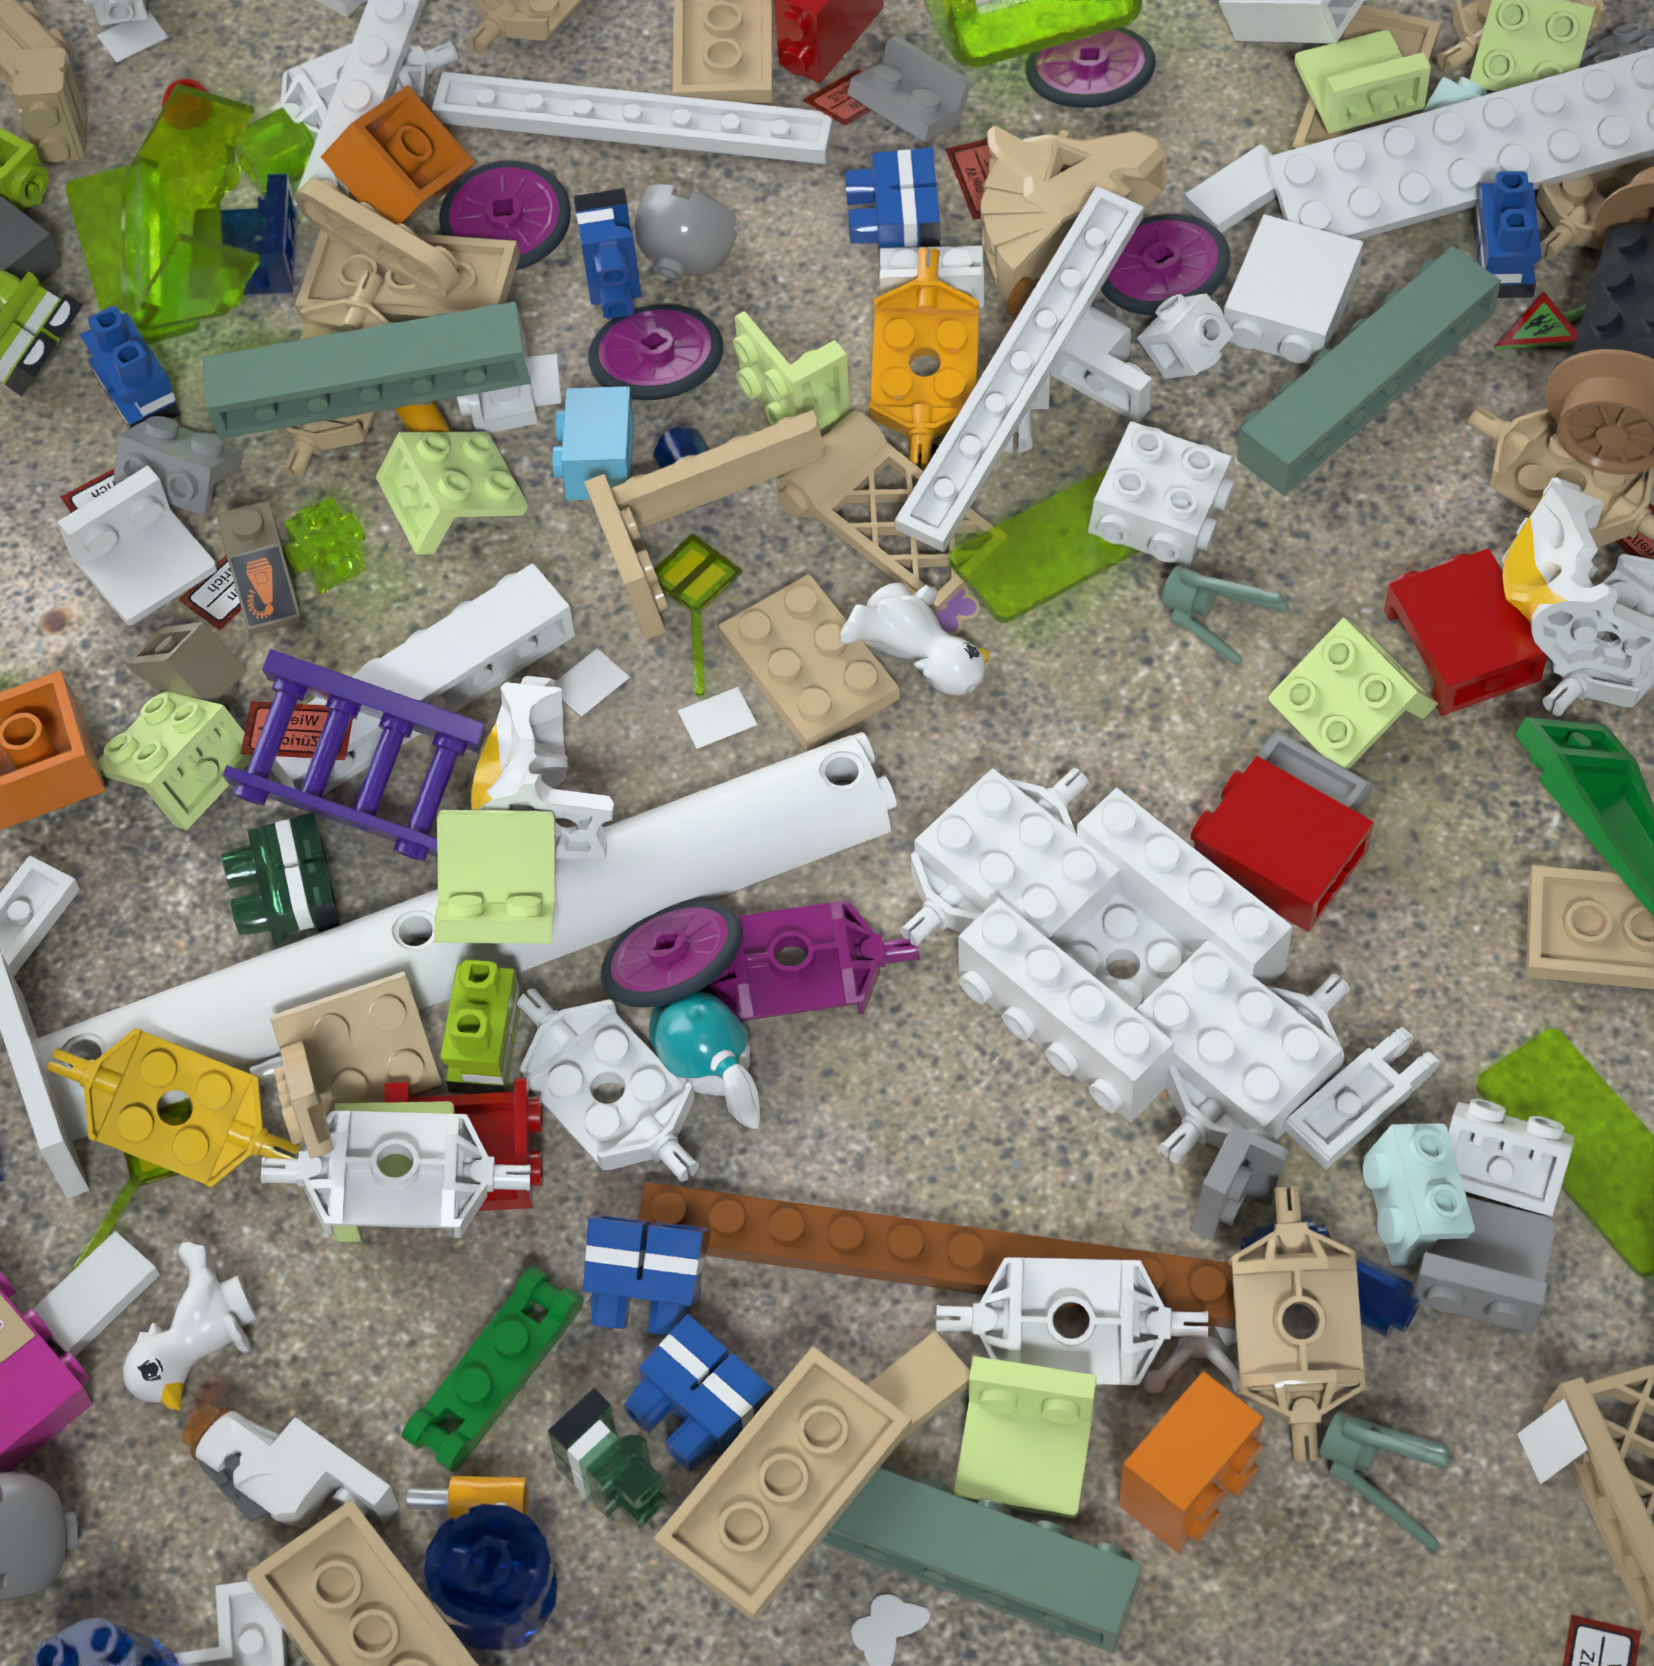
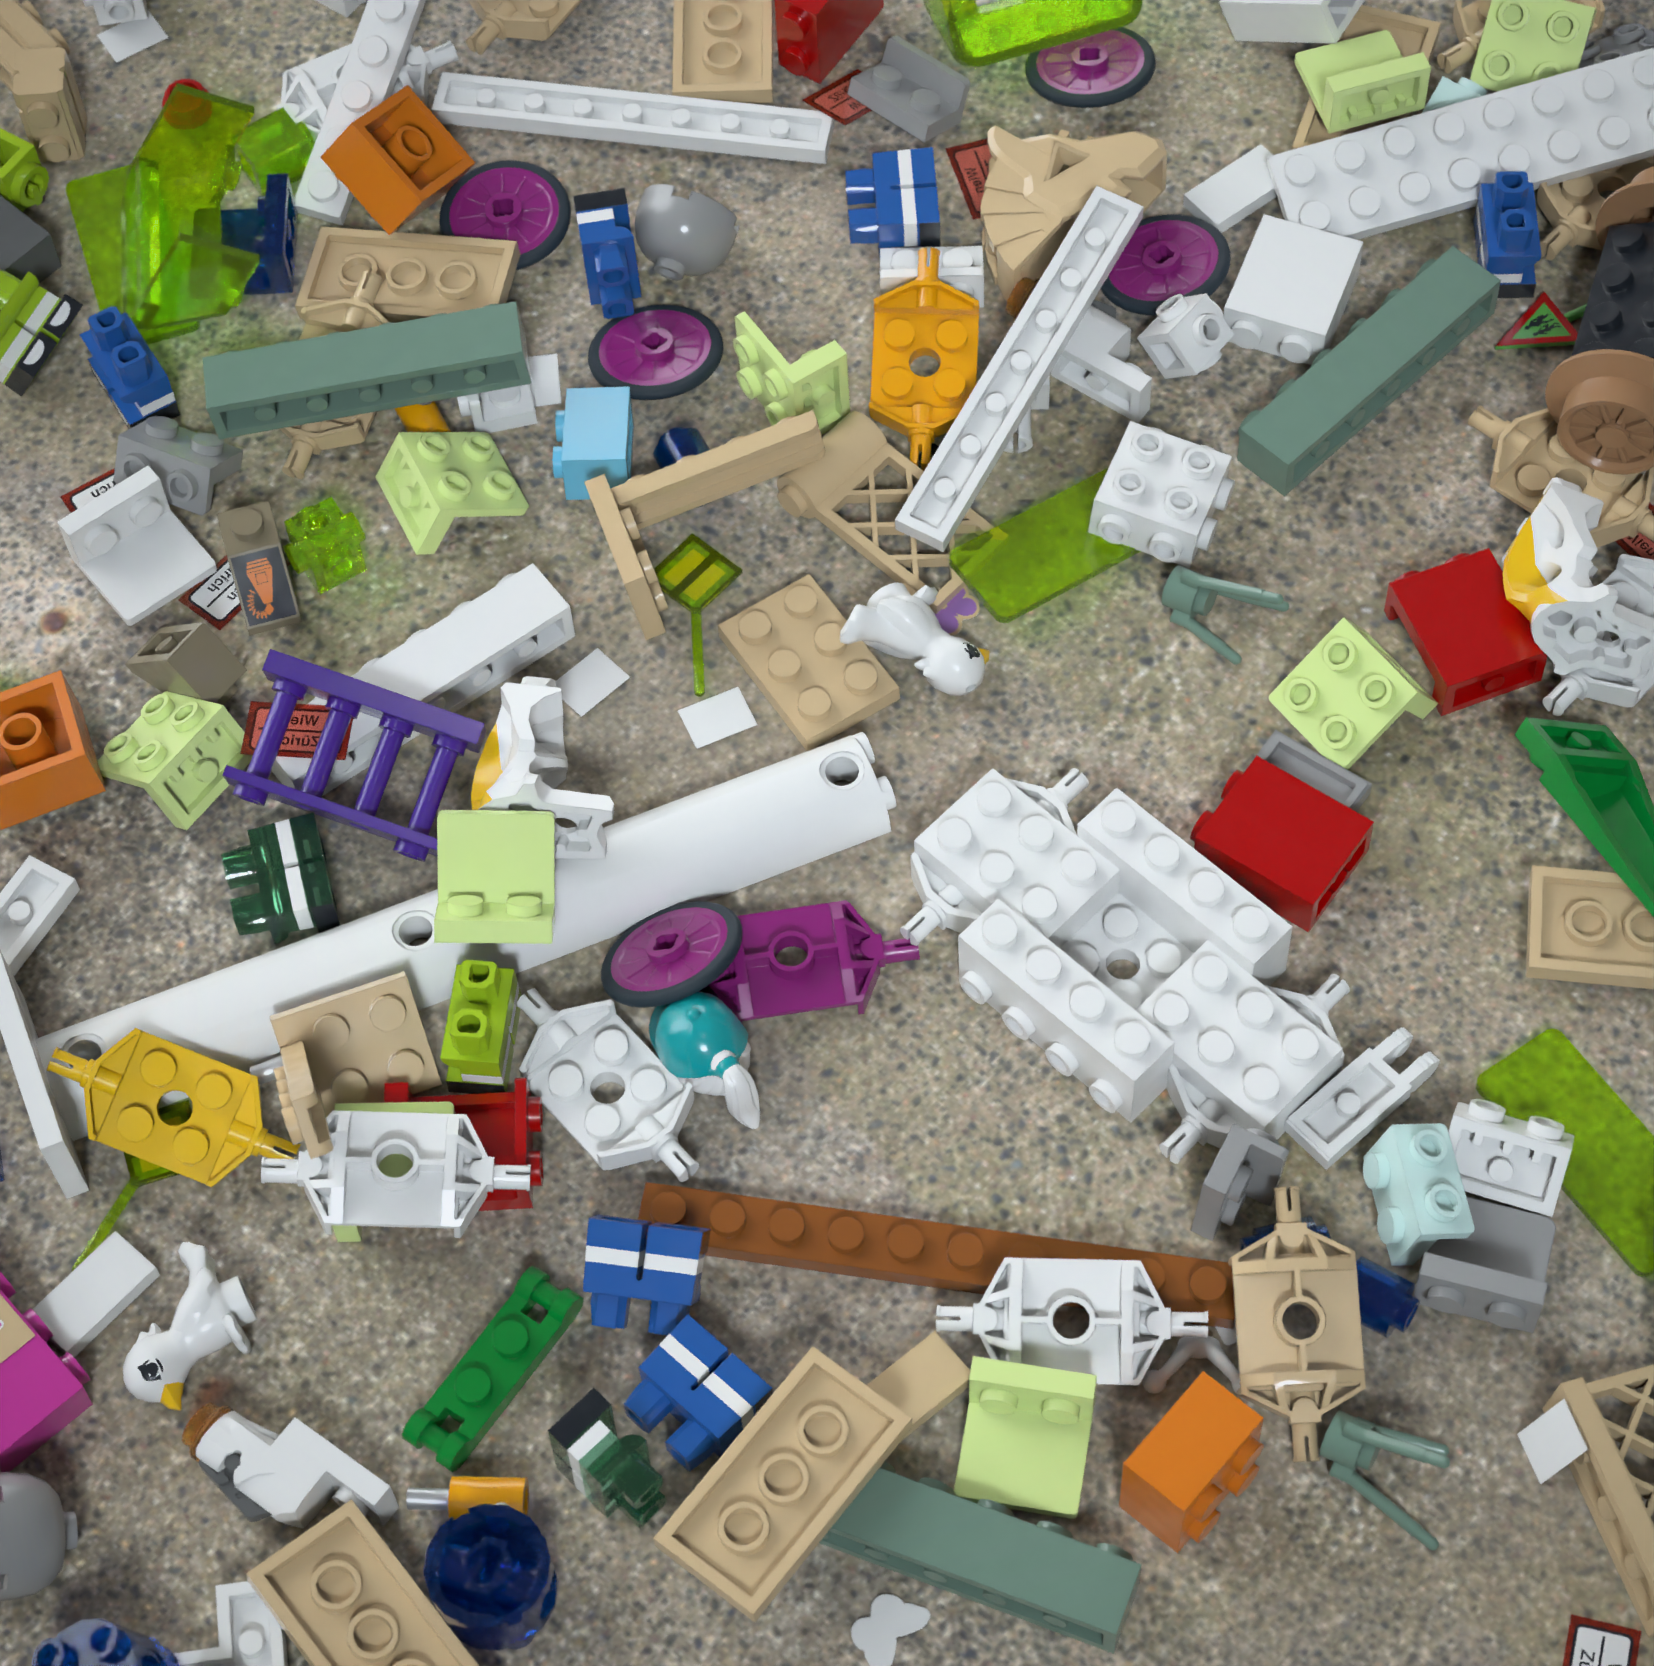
tan plate [294,179,460,298] -> none

